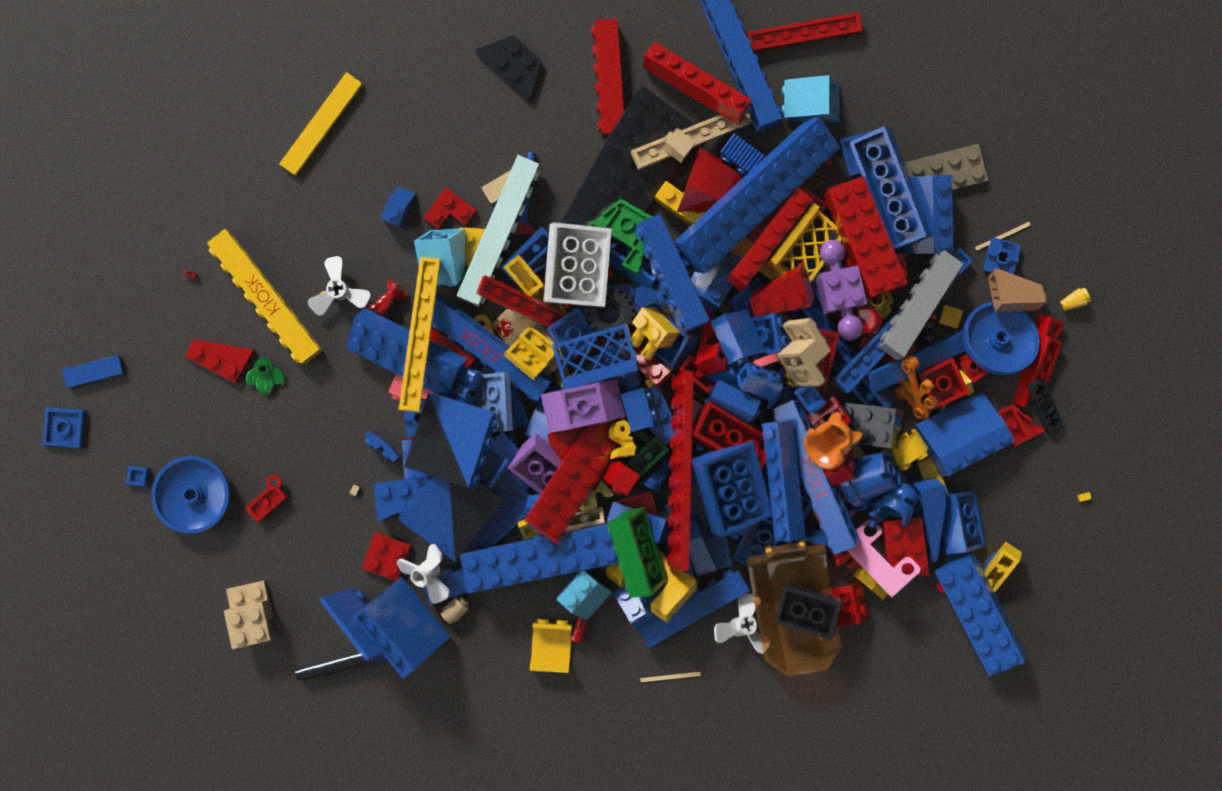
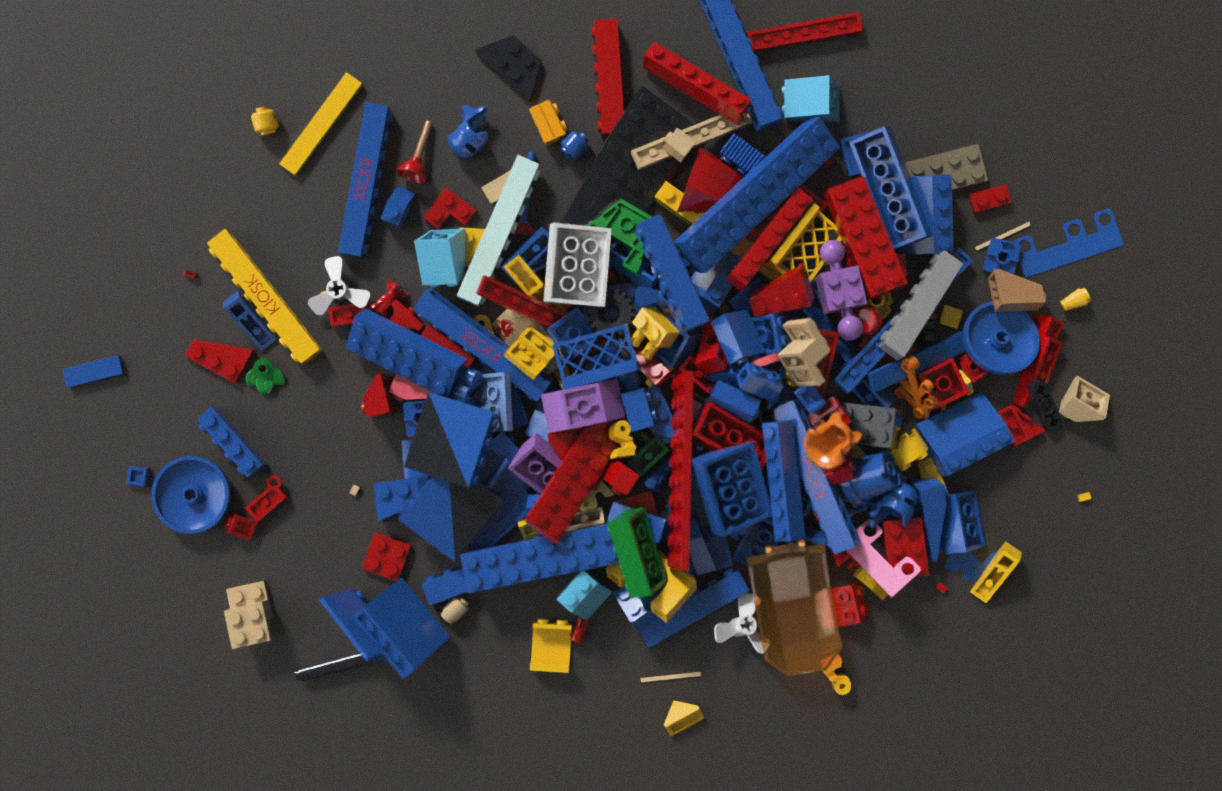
blue tile [42,408,86,448] -> none
blue slope [365,432,401,462] -> none
white piece [397,544,451,603] -> none
yellow plate [399,257,441,413] -> none
black brick [775,582,844,640] -> none
blue brick [935,551,1027,676] -> none
none -> blue brick [197,407,268,477]
none -> blue slope [223,291,277,351]
none -> red bracket [225,512,258,540]
none -> yellow head [251,106,279,136]
none -> red plate [328,304,368,327]
none -> blue brick [338,102,393,259]
none -> red slope [361,374,396,418]
none -> red brick [389,299,426,332]
none -> red piece [396,121,433,183]
none -> blue piece [447,104,488,159]
none -> light orange brick [529,100,568,146]
none -> blue head [560,131,589,160]
none -> yellow slope [664,701,705,737]
none -> yellow leg [821,655,851,695]
none -> red plate [968,184,1012,214]
none -> blue piece [1014,209,1124,278]
none -> tan slope [1059,376,1110,422]

